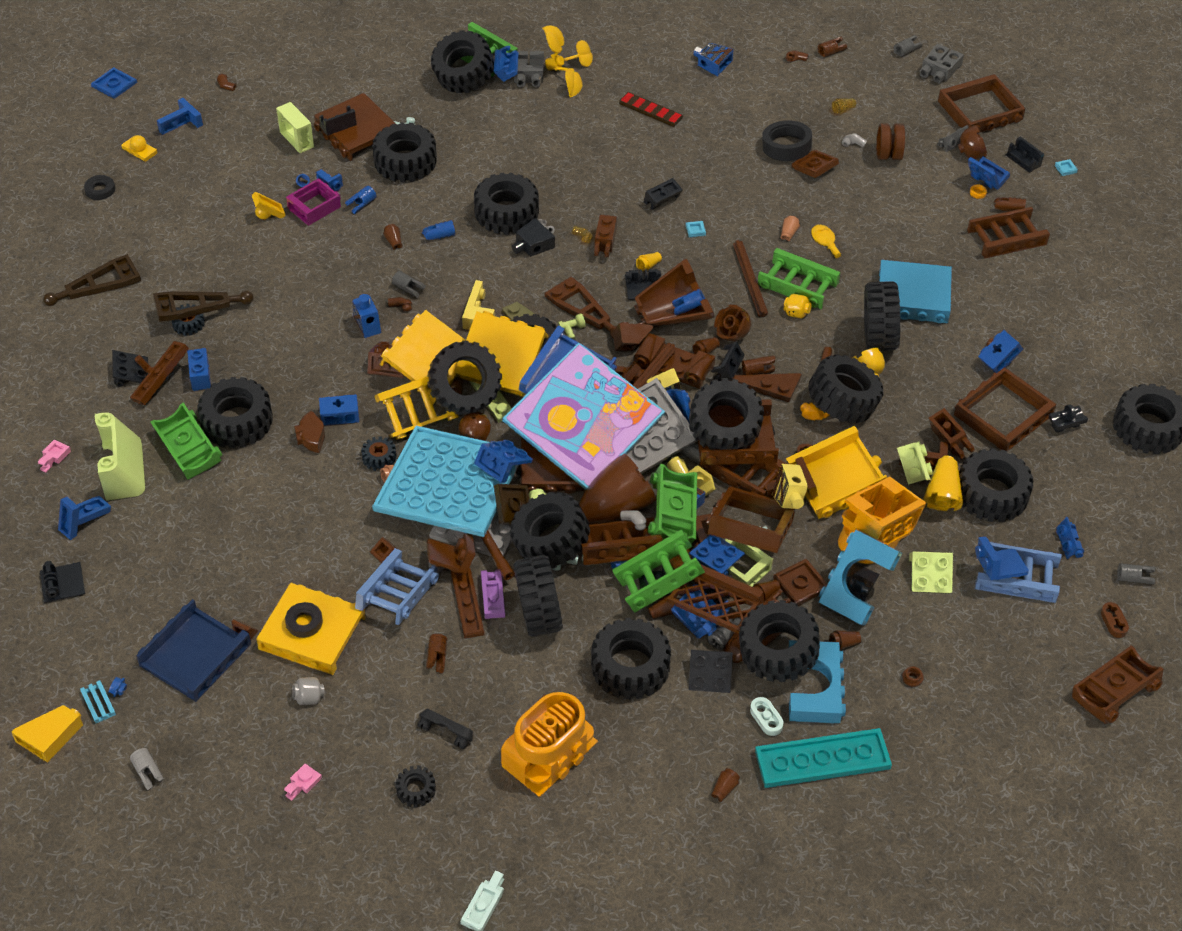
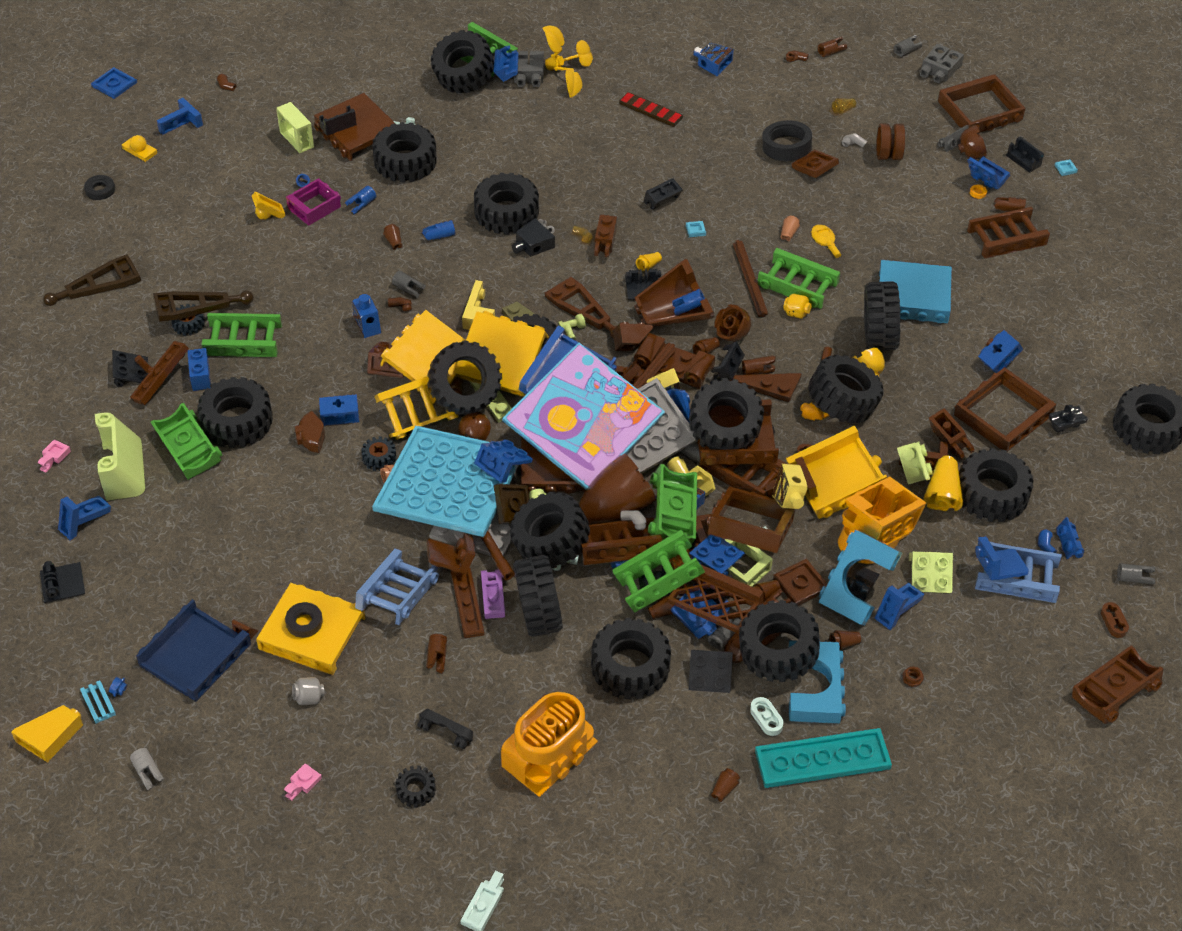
blue bracket [316,169,343,191] -> none
reddish brown slope [370,537,397,563] -> none
none -> bright green fence [202,313,282,357]
none -> blue bracket [874,583,924,630]
none -> blue arm [1037,529,1057,553]

